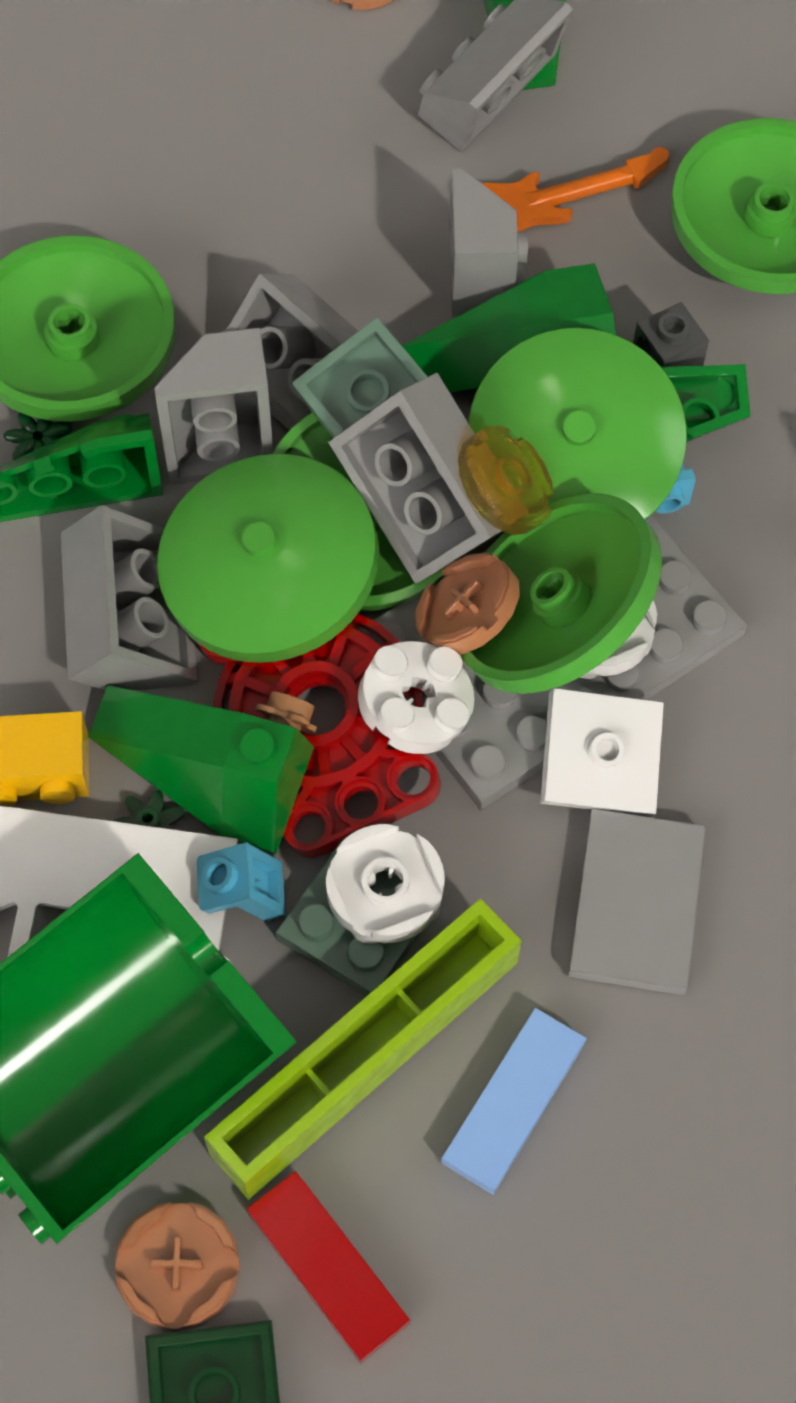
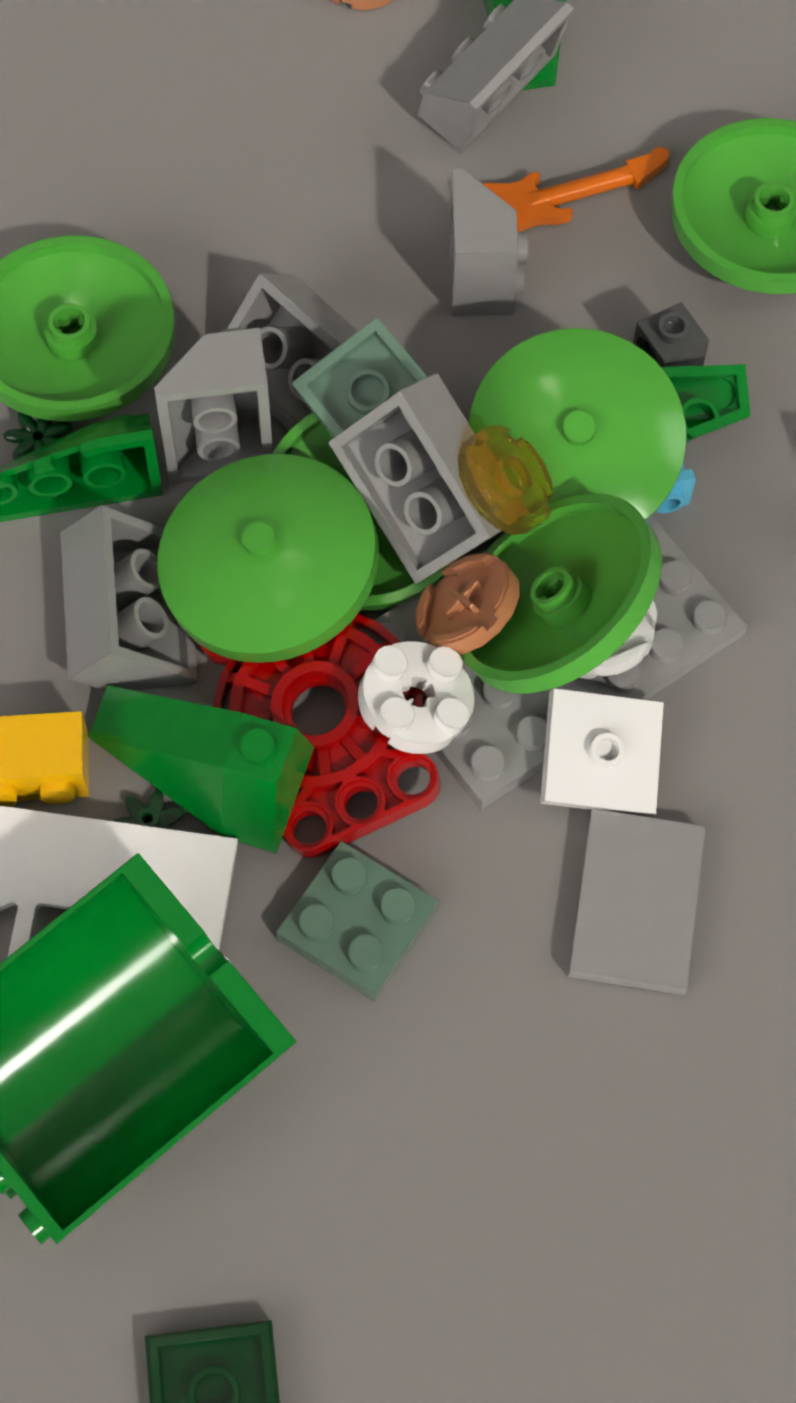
nougat tile [115,1202,241,1331] -> none
medium azure bracket [197,842,286,922] -> none
lime brick [204,898,522,1200] -> none
red tile [246,1171,410,1364] -> none
medium nougat plate [255,691,317,733] -> none
white plate [326,824,445,944] -> none
green wedge [402,263,616,392] -> none
light blue tile [441,1008,587,1196] -> none

